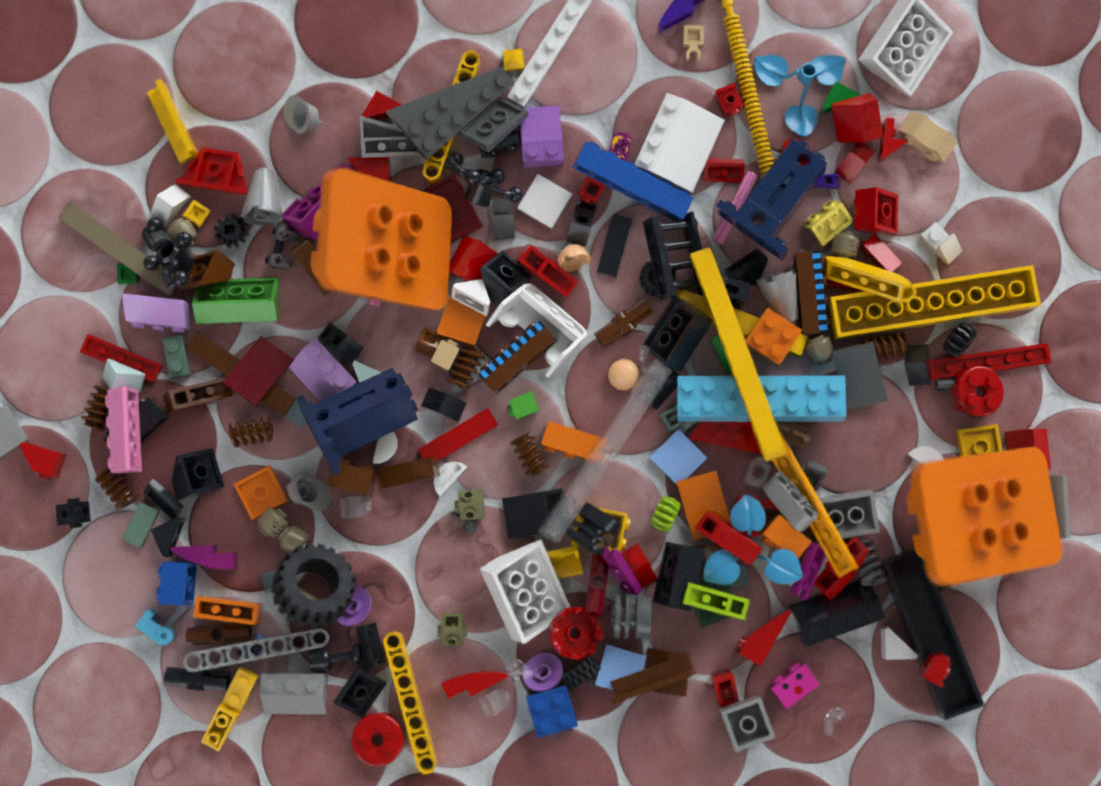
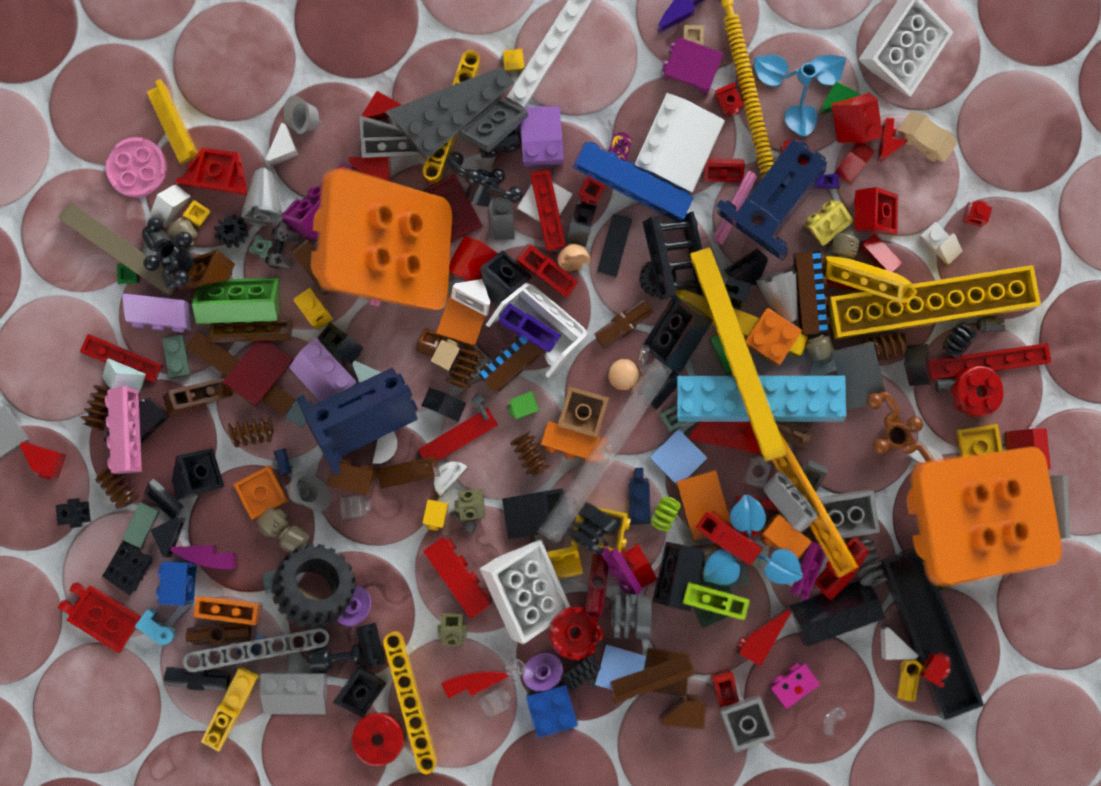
none -> red tile [57,582,142,653]
none -> black hinge [102,540,153,595]
none -> bright pink tile [106,137,167,198]
none -> reddish brown tile [209,320,293,343]
none -> sand green plate [249,235,273,259]
none -> white slope [266,123,299,166]
none -> dark blue pin [273,448,293,476]
none -> yellow torso [293,288,334,331]
none -> yellow brick [422,499,449,531]
none -> red brick [423,537,492,619]
none -> dark grey hand [471,393,489,420]
none -> dark purple slope [498,303,561,353]
none -> red tile [530,169,566,252]
none -> medium nougat slope [558,386,609,437]
none -> dark blue hinge [629,467,651,525]
none -> reddish brown slope [659,694,706,729]
none -> magenta panel [661,36,723,96]
none -> dark orange wheel [866,391,935,469]
none -> yellow piece [896,659,922,701]
none -> red brick [962,200,993,227]
none -> dark grey pin [977,317,1005,334]

